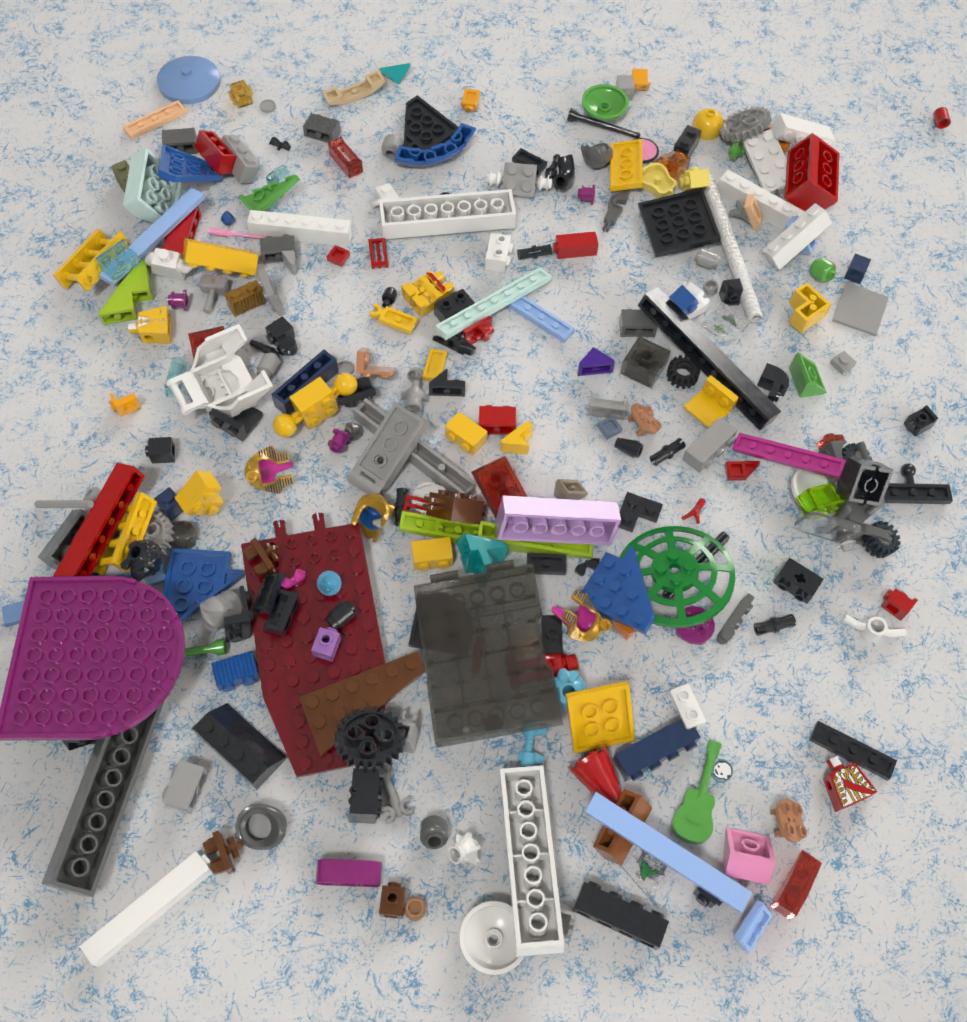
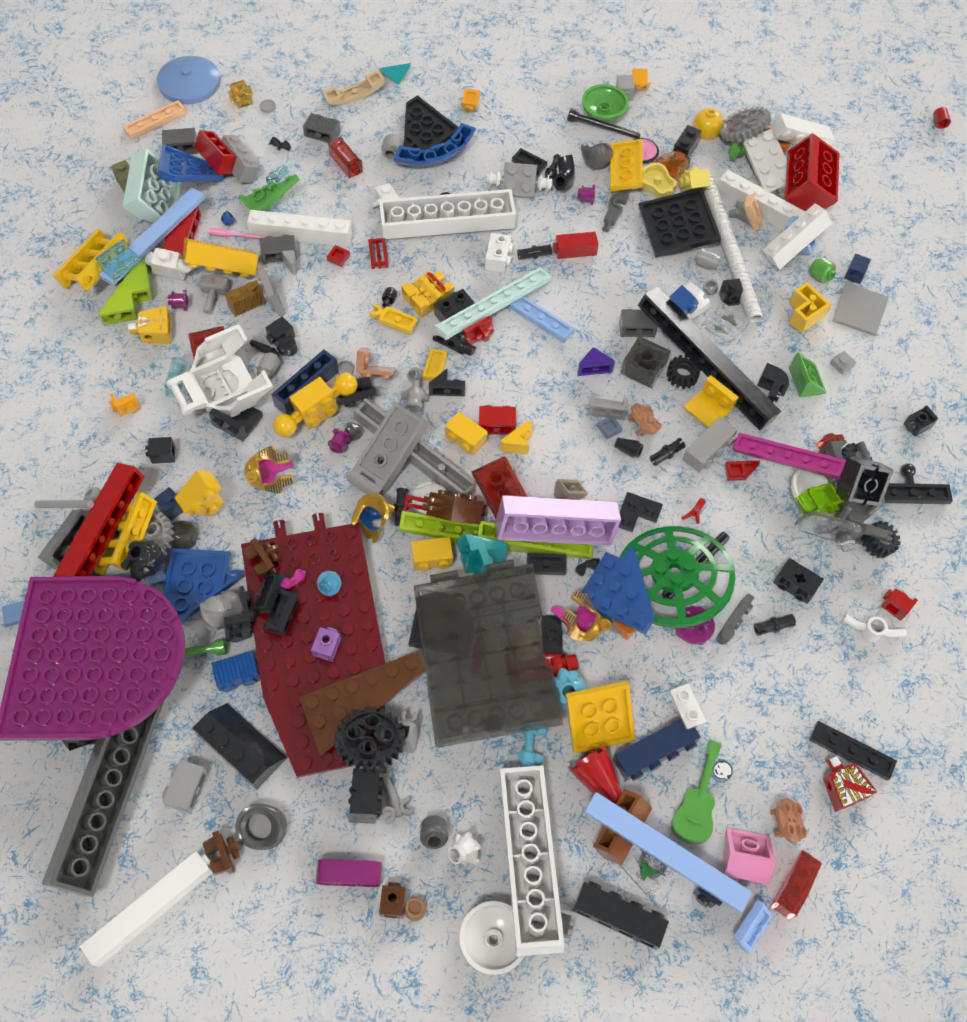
black brick [325,601,356,630] -> none

